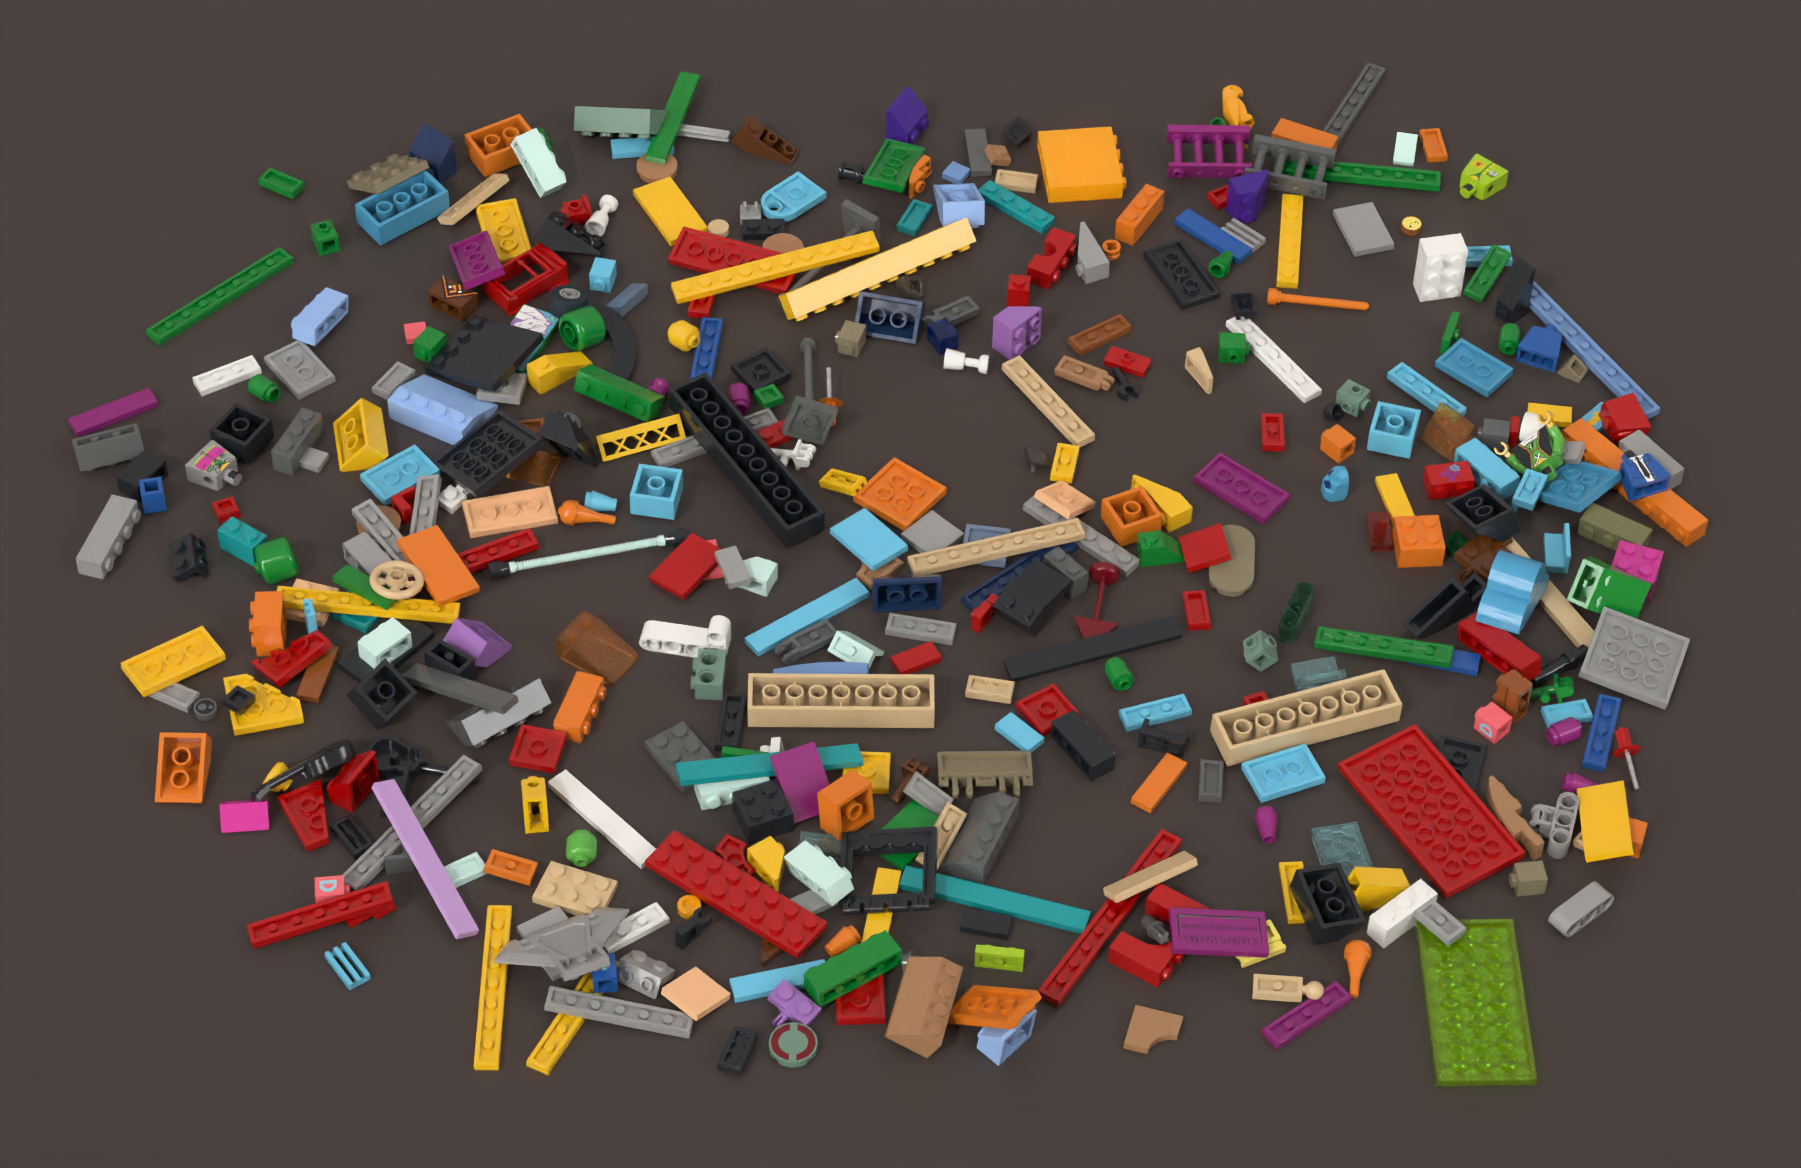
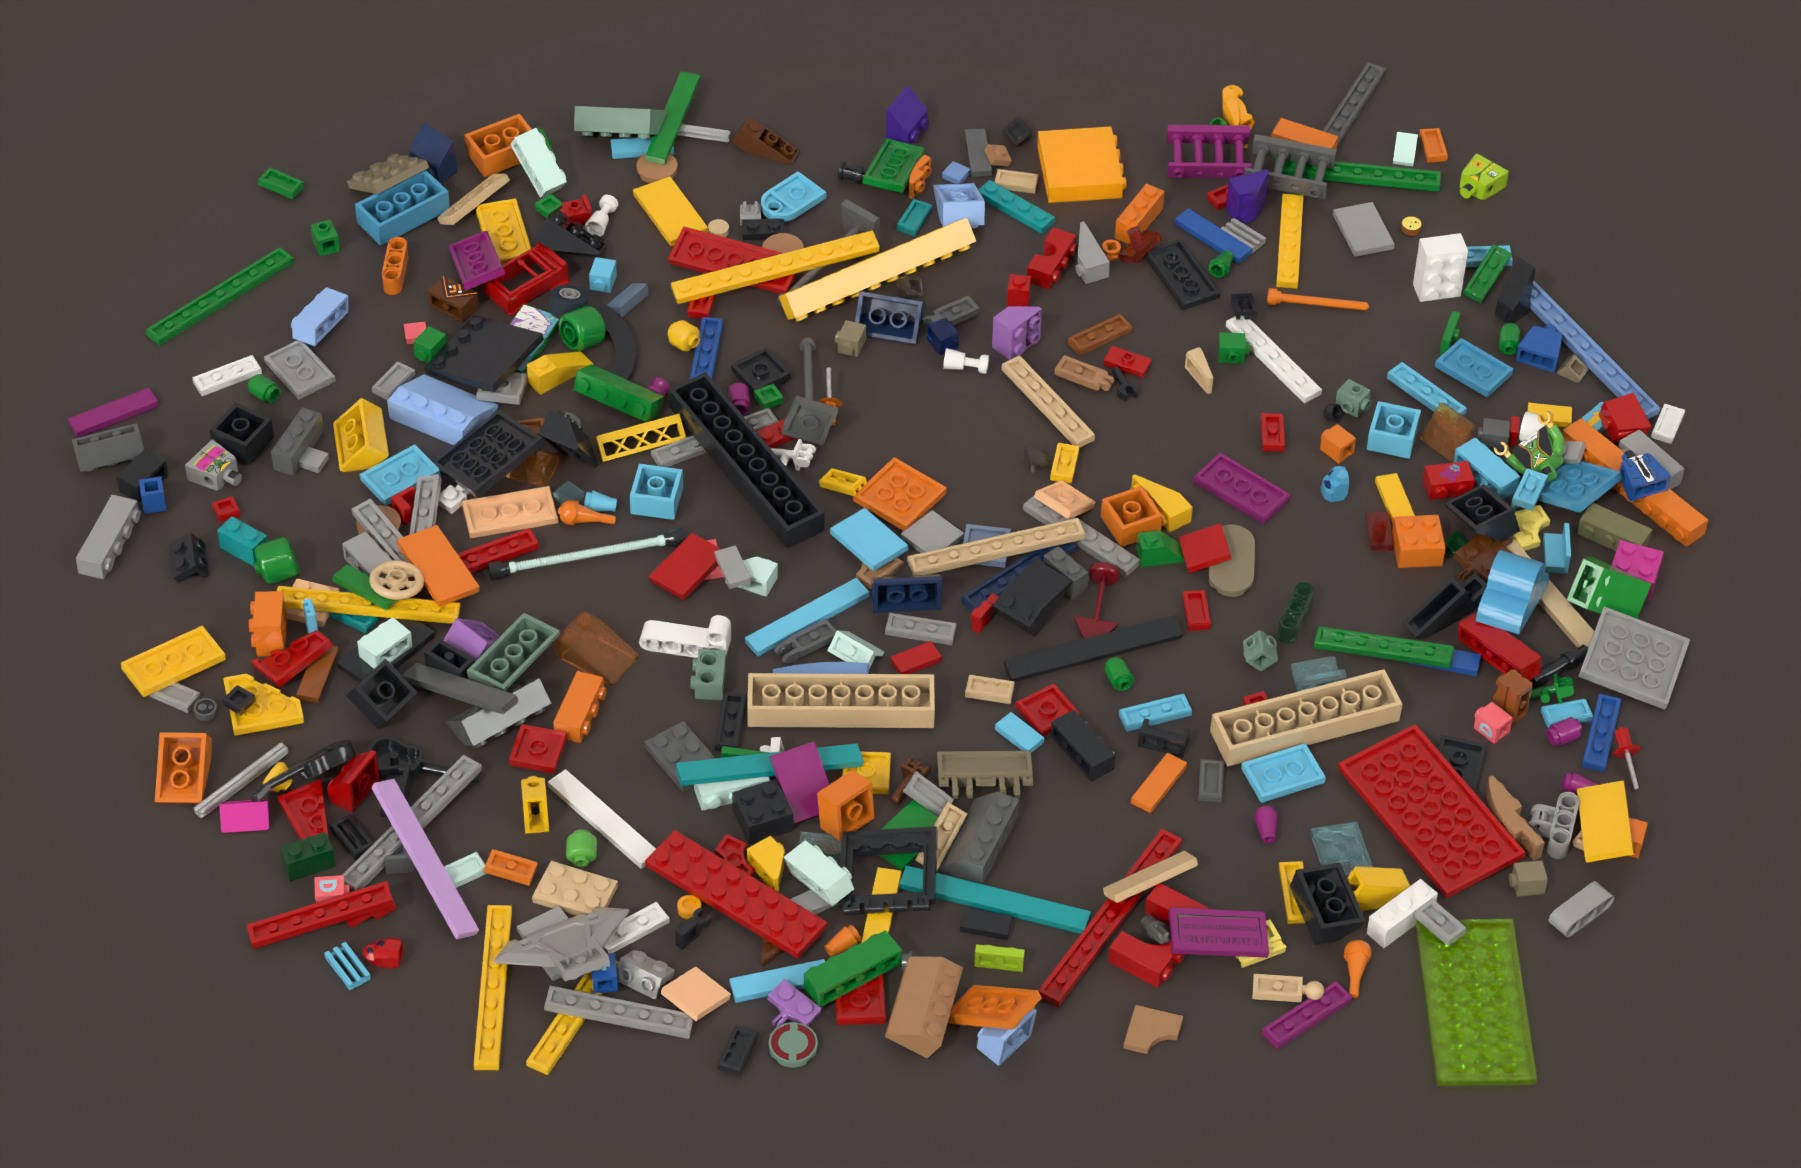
none -> light grey axle [194,743,288,818]
none -> dark green brick [280,832,336,882]
none -> red rock [362,937,404,969]
none -> orange beam [382,237,408,295]
none -> sand green slope [467,613,561,691]
none -> green plate [535,193,562,218]
none -> clear light blue tile [553,481,585,504]
none -> clear red tile [1118,227,1162,263]
none -> light yellow tile [1512,505,1550,551]
none -> white tile [1651,404,1685,444]

